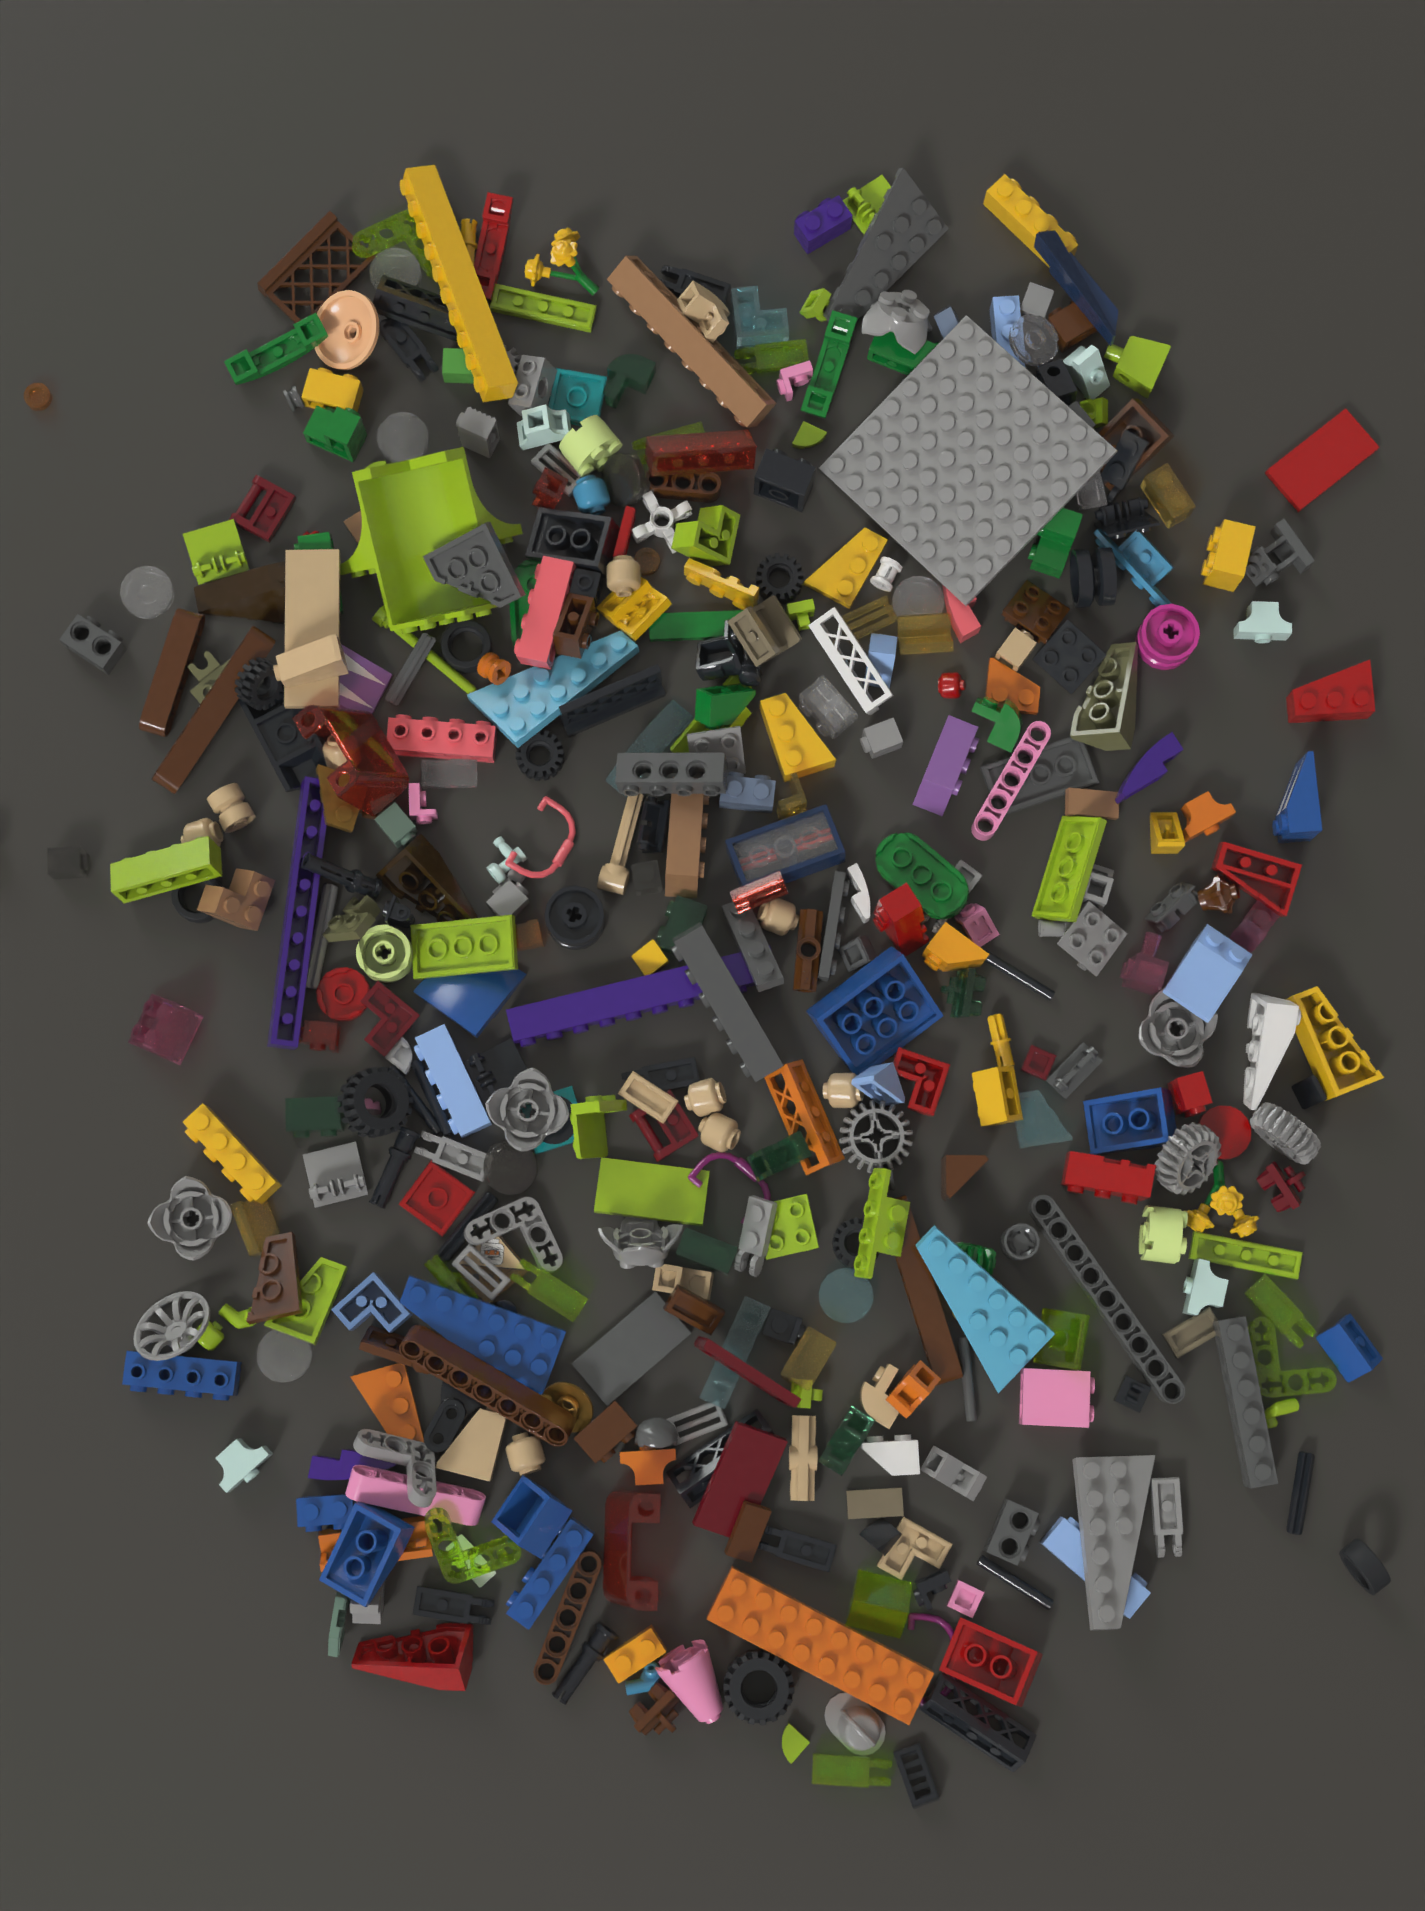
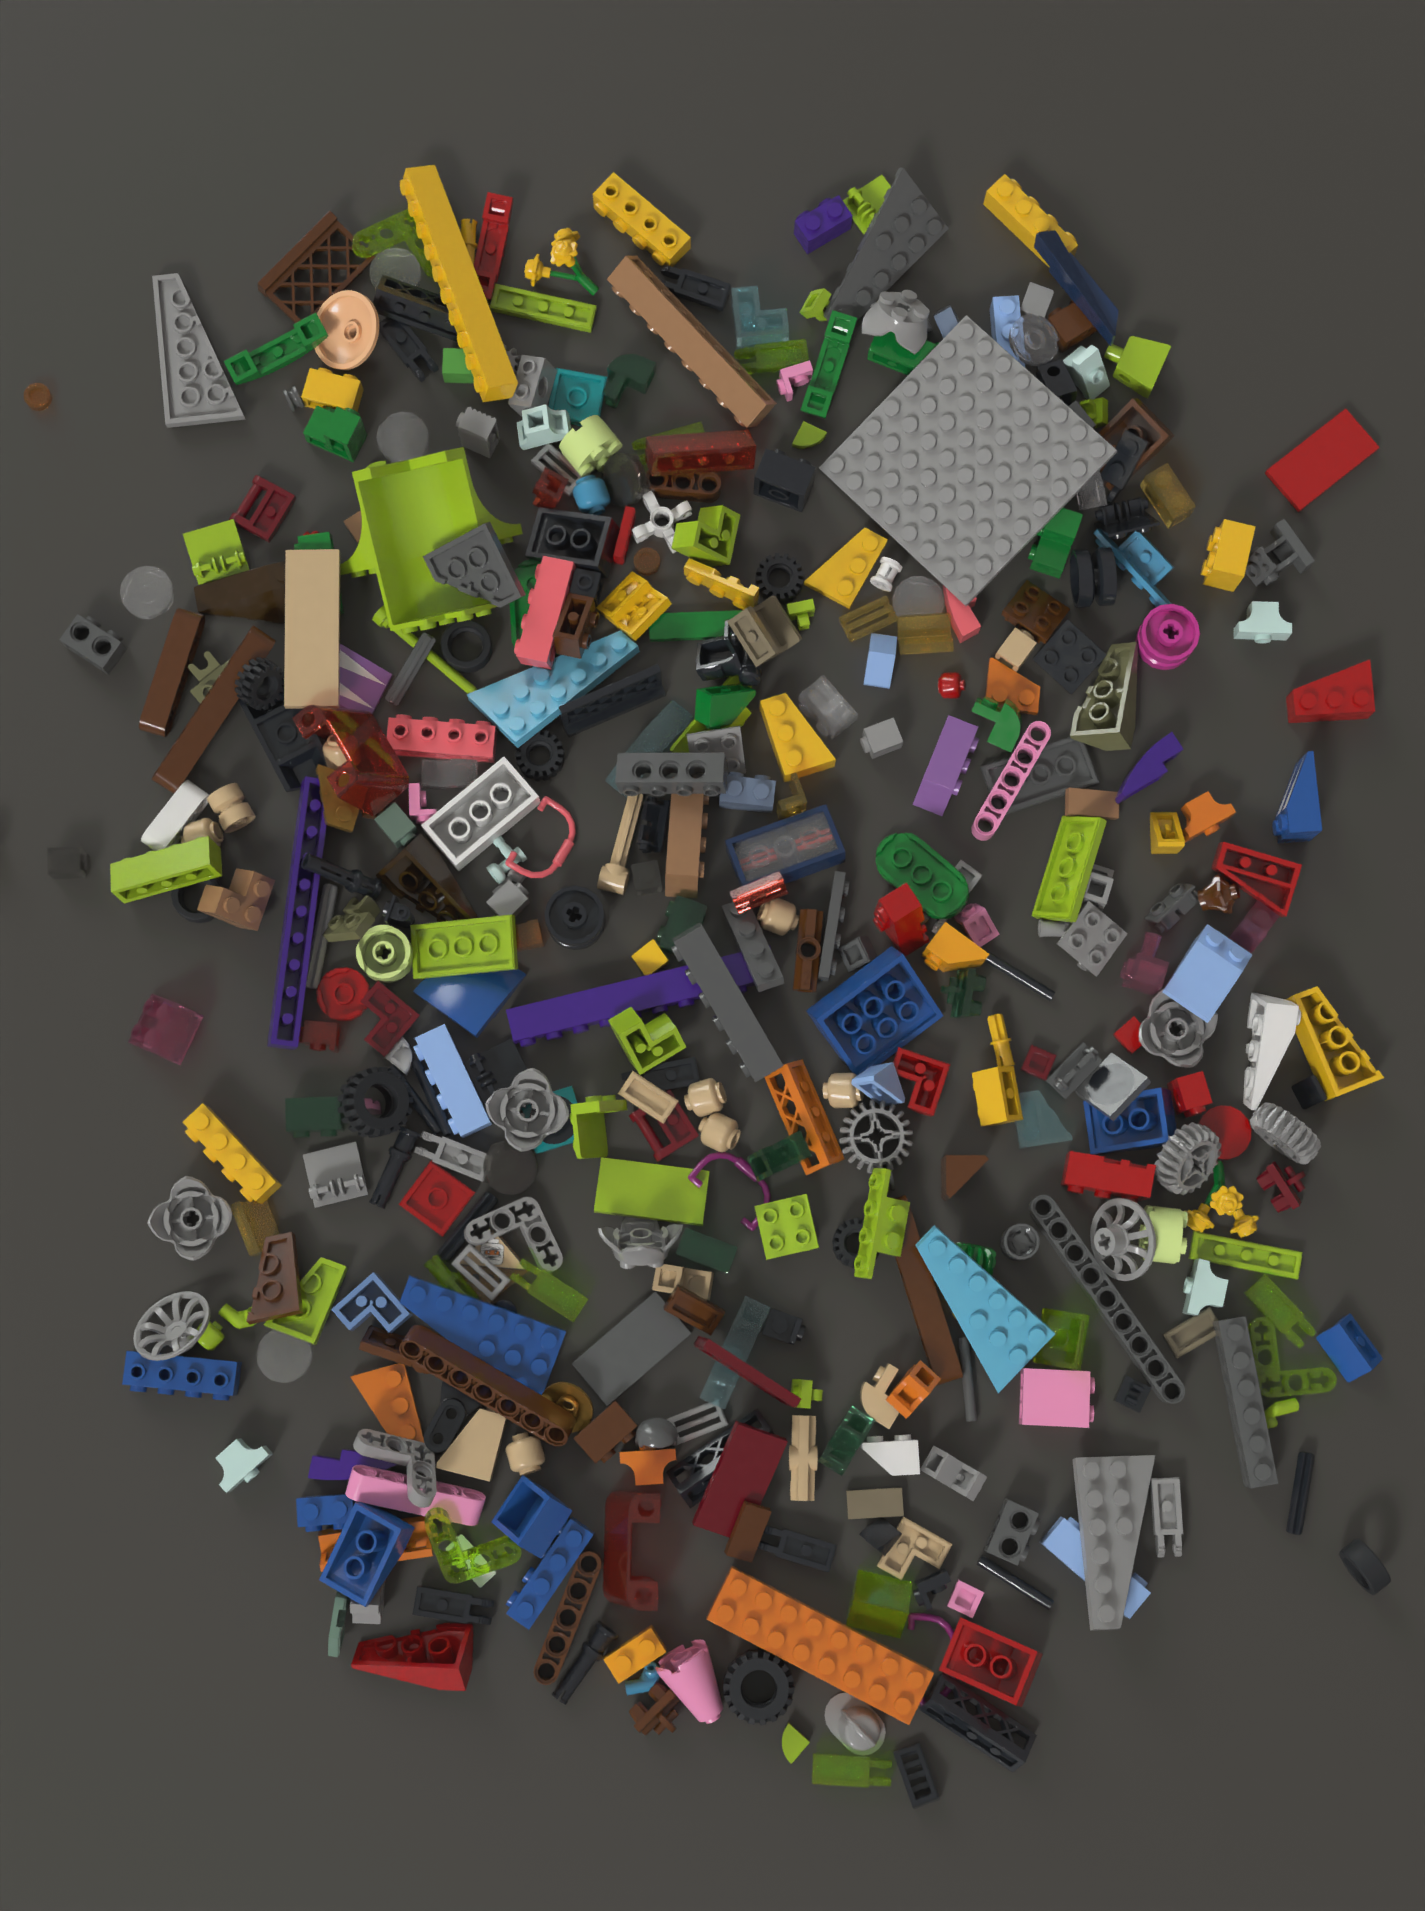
tan slope [273,634,349,688] -> none
orange wheel [477,652,511,685] -> none
tan head [606,555,641,597] -> none
tan brick [677,281,730,343] -> none
light grey hinge [734,1195,777,1277] -> none
clear yellow panel [780,1326,836,1391] -> none
white fence [808,607,894,715] -> none
clear light blue tile [818,1268,873,1323] -> none
white slope [846,863,870,924] -> none
none -> white beam [141,780,209,851]
none -> light grey wing [152,273,245,428]
none -> white brick [421,757,540,871]
none -> yellow brick [593,172,691,267]
none -> lime brick [608,1007,686,1075]
none -> tile [1075,1052,1151,1121]
none -> light grey wheel [1090,1198,1156,1281]
none -> red tile [1113,1016,1142,1055]

